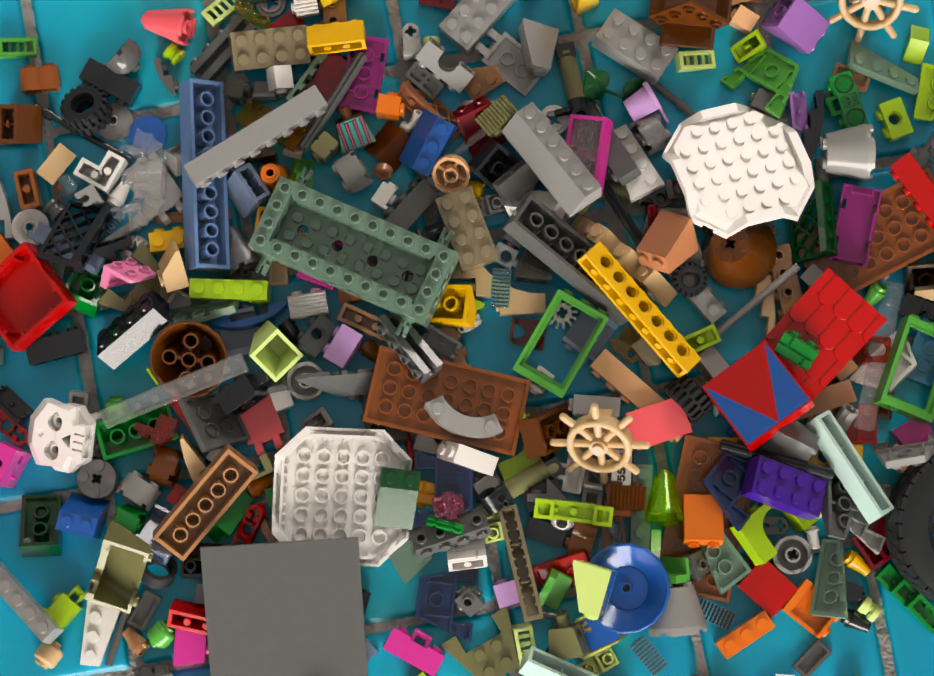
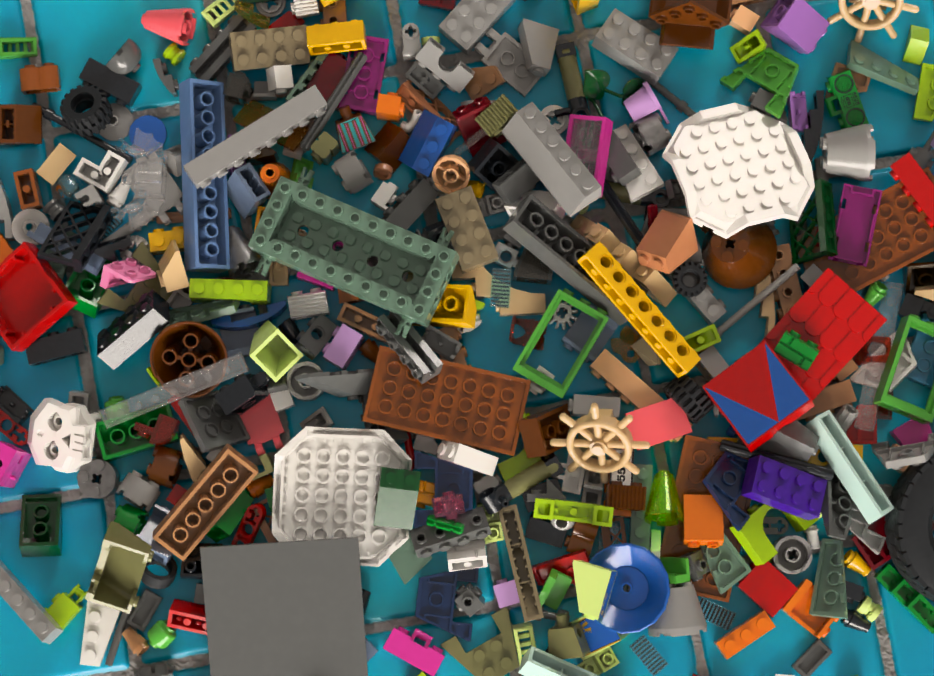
tan head [34,640,63,670] -> none
blue slope [55,492,110,539] -> none
dark pink torso [173,629,209,666] -> none
light grey brick [424,395,503,439] -> none
yellowish green slope [674,50,716,73] -> none
lime brick [875,97,914,143] -> none

